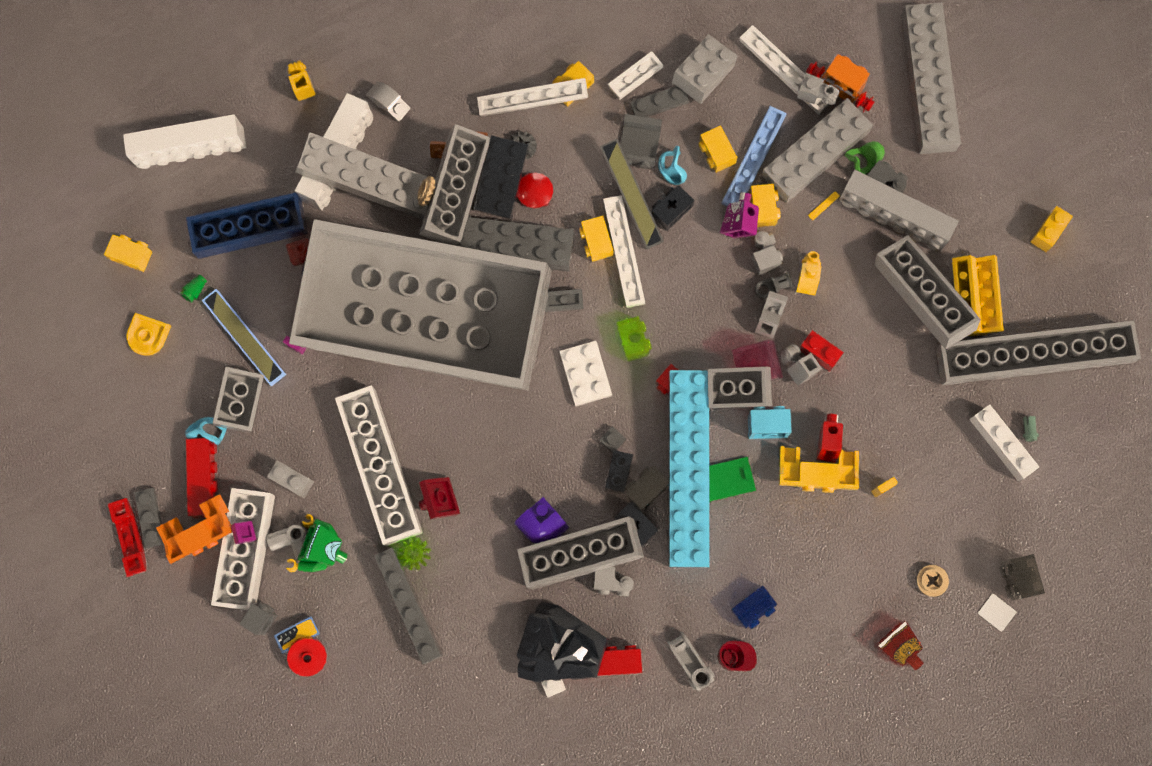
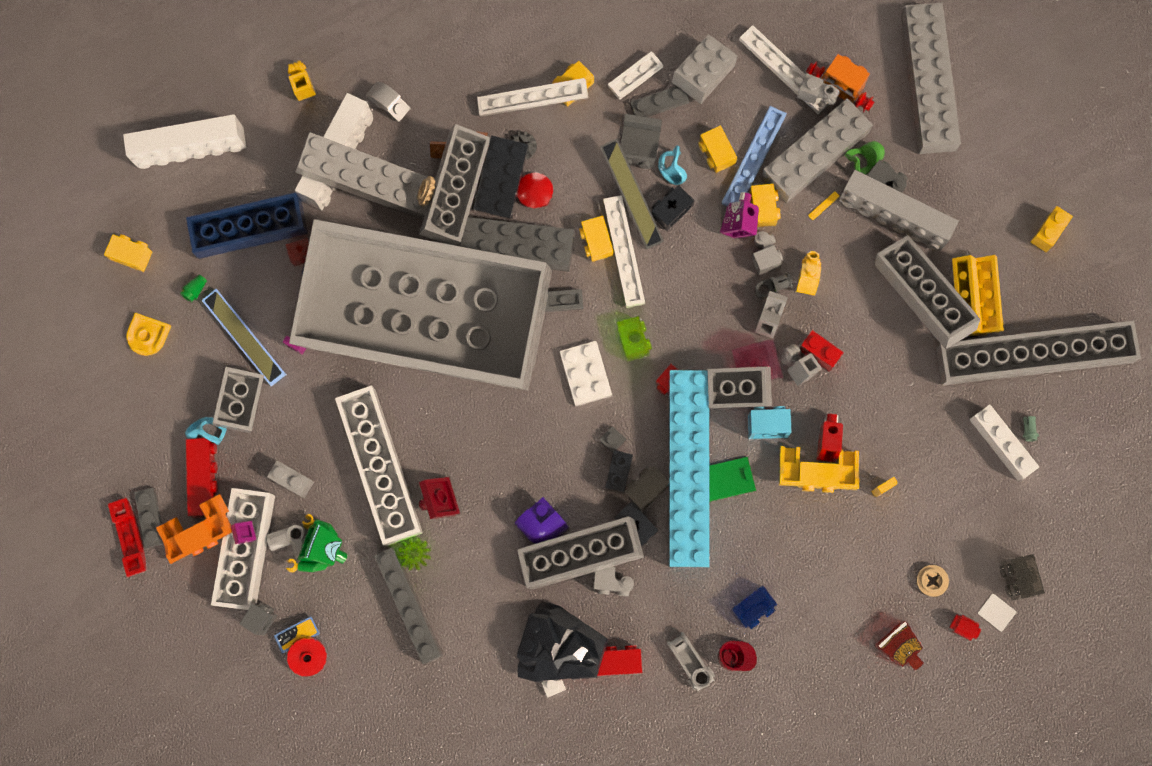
none -> red brick [949,614,981,641]

